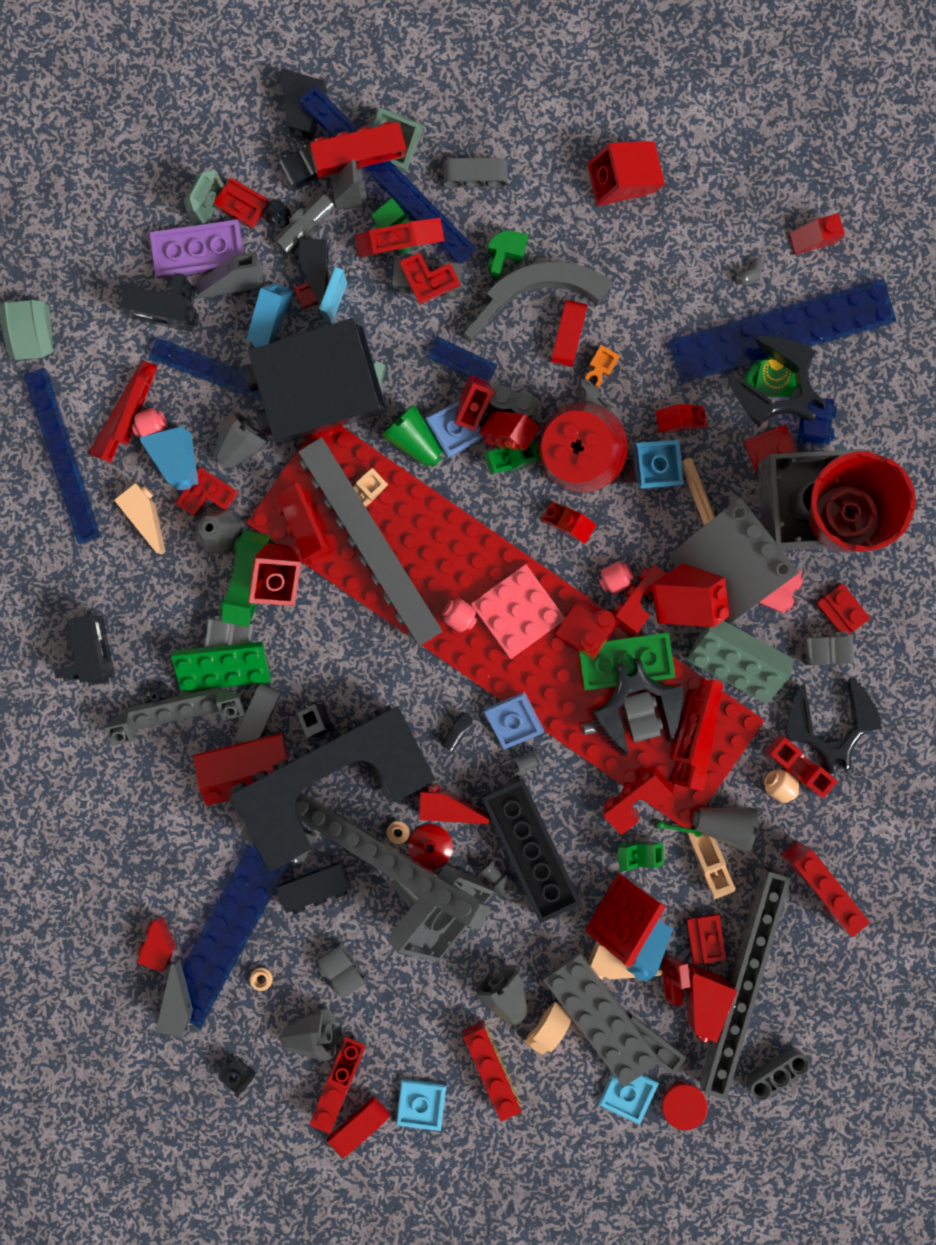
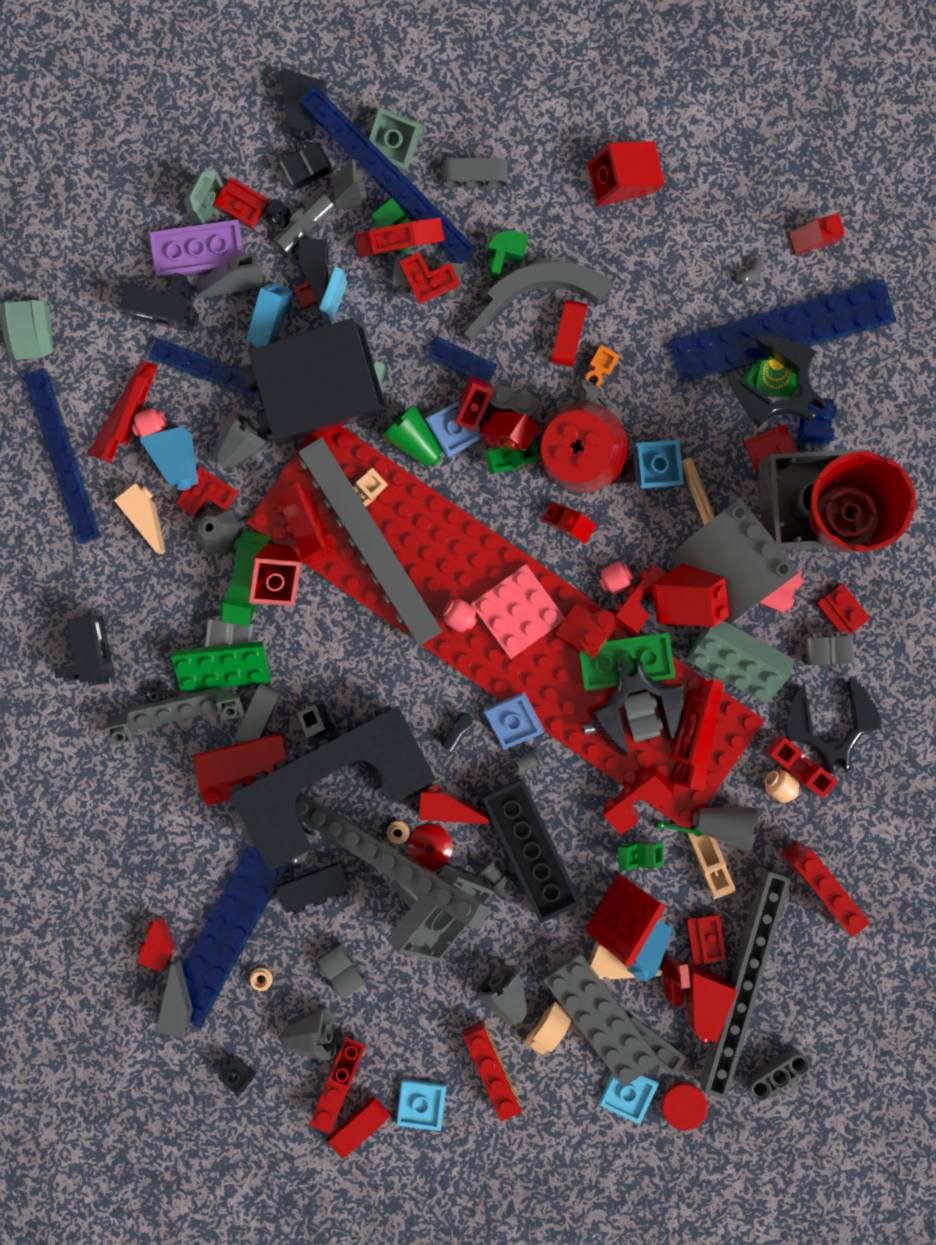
red brick [310,121,406,178] -> none
red slope [656,404,707,433] -> none

